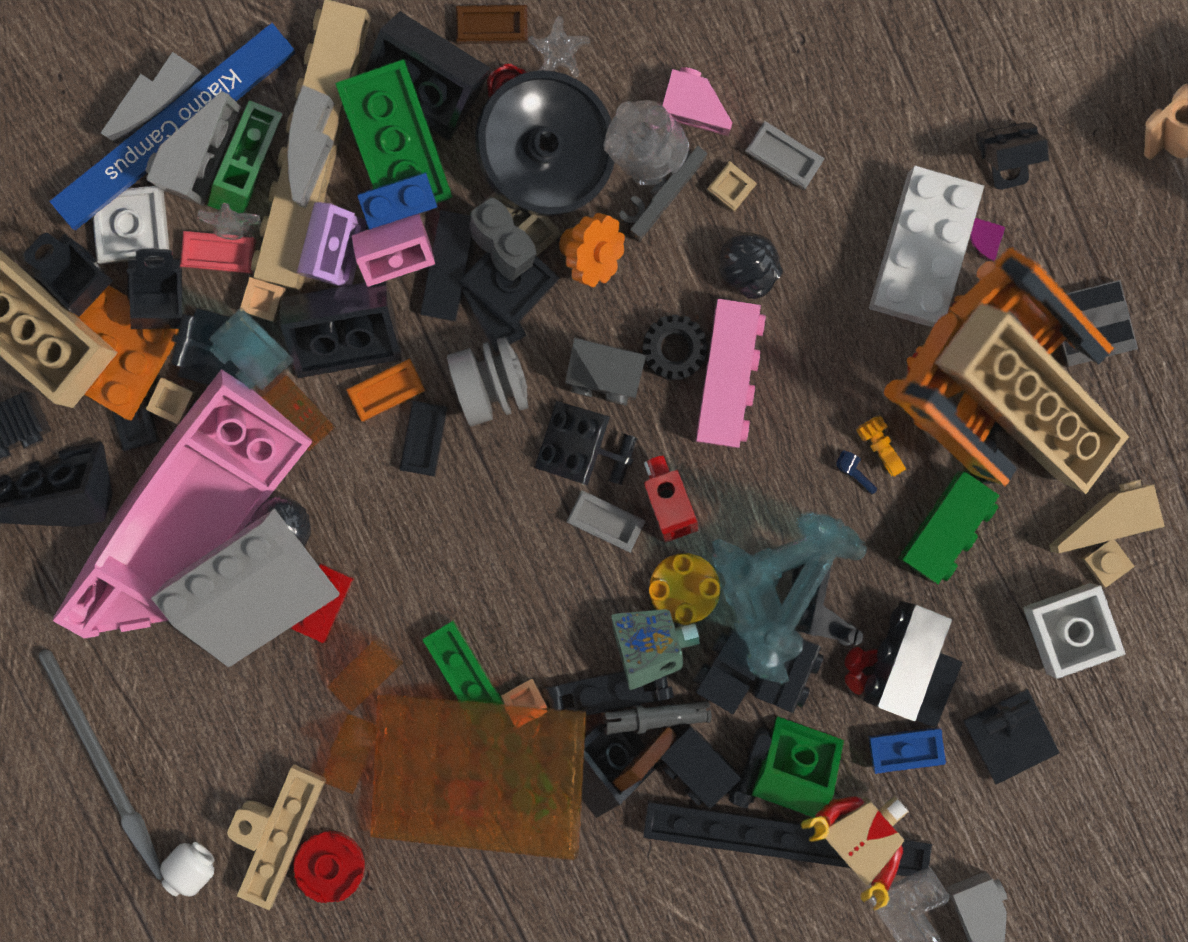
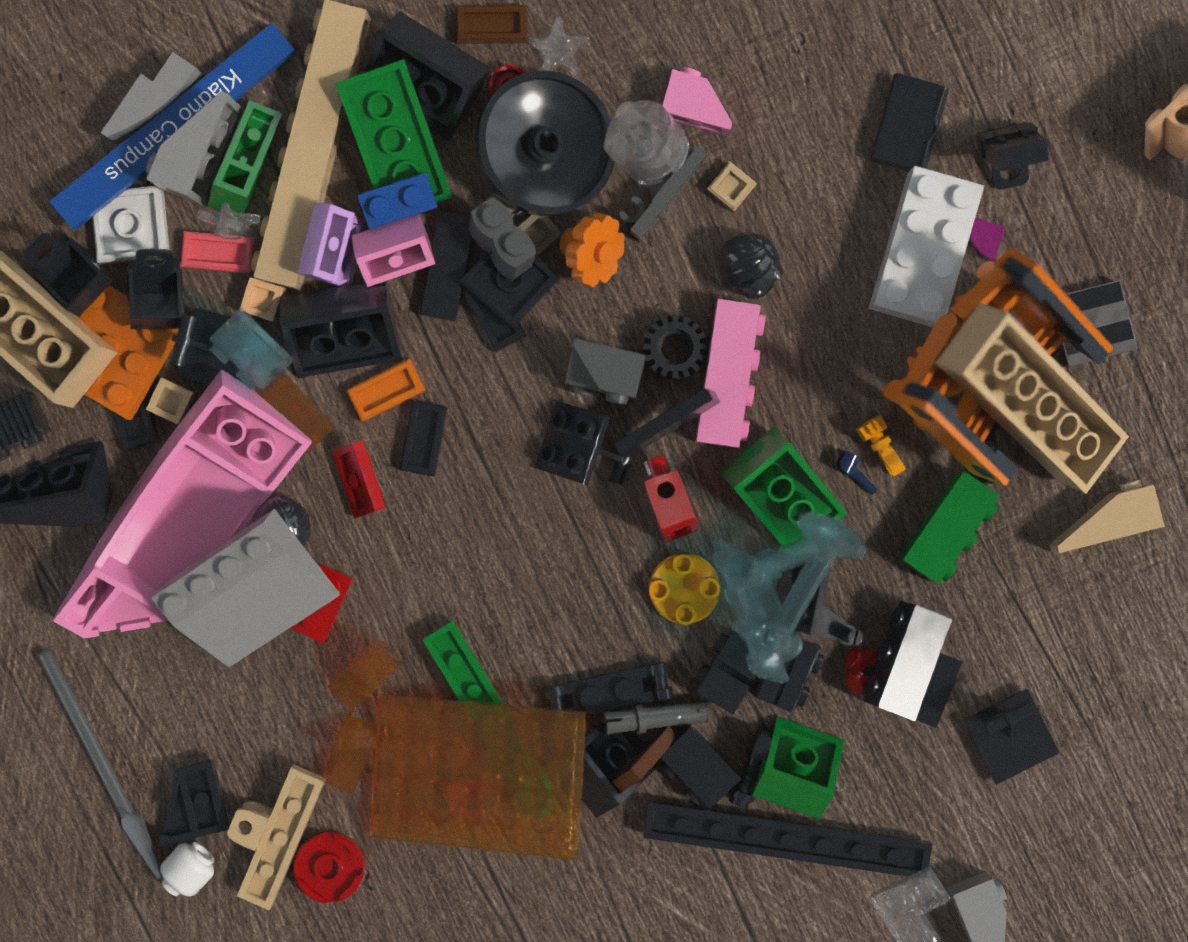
light grey slope [288,85,335,208] -> none
light grey wheel [447,336,529,427] -> none
light nougat plate [501,679,549,729] -> none
light grey tile [567,490,646,553] -> none
sand green torso [611,609,700,690] -> none
light grey tile [745,121,825,190] -> none
torso [801,795,909,910] -> none
blue plate [868,727,946,774] -> none
white brick [1023,583,1125,679] -> none
tan plate [1081,539,1135,588] -> none
none -> black wing [160,759,230,846]
none -> red plate [332,440,386,519]
none -> black tile [614,388,720,457]
none -> green slope [720,426,848,559]
none -> black piece [869,73,949,171]

